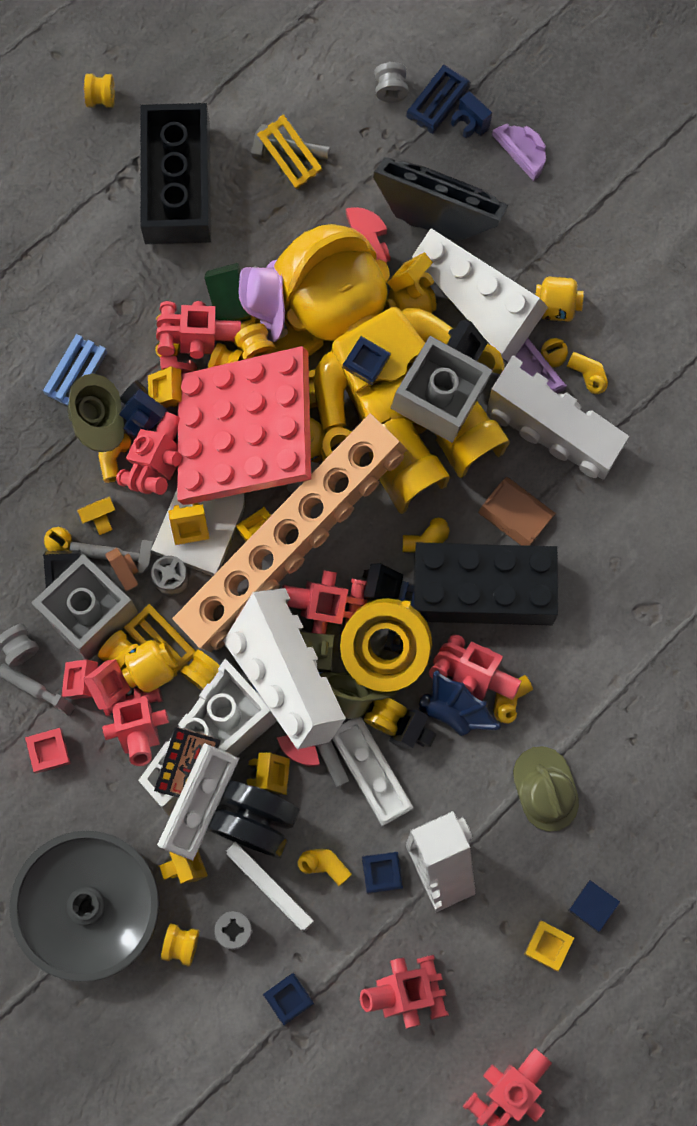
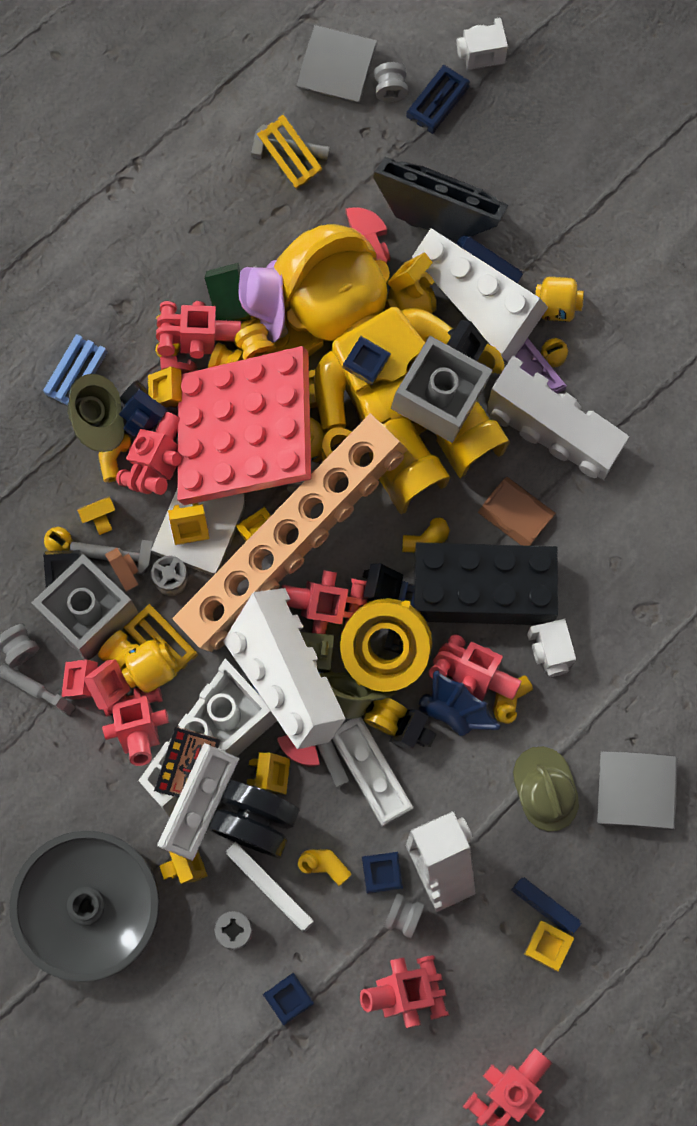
coral plate [25,728,71,774] -> none
yellow wheel [84,74,115,108] -> none
black brick [140,103,211,244] -> none
yellow wheel [161,923,199,967] -> none
yellow wheel [179,649,220,691] -> none
dark blue tile [451,91,492,138] -> none
lavender tile [492,124,546,181] -> none
yellow arm [567,351,608,394] -> none
dark blue tile [568,880,620,932] -> none
none -> light grey slope [297,25,377,104]
none -> light grey wheel [384,893,425,939]
none -> dark blue tile [456,236,523,283]
none -> white brick [457,18,508,70]
none -> dark blue tile [511,877,581,935]
none -> white brick [527,619,576,677]
none -> light grey slope [597,752,678,830]

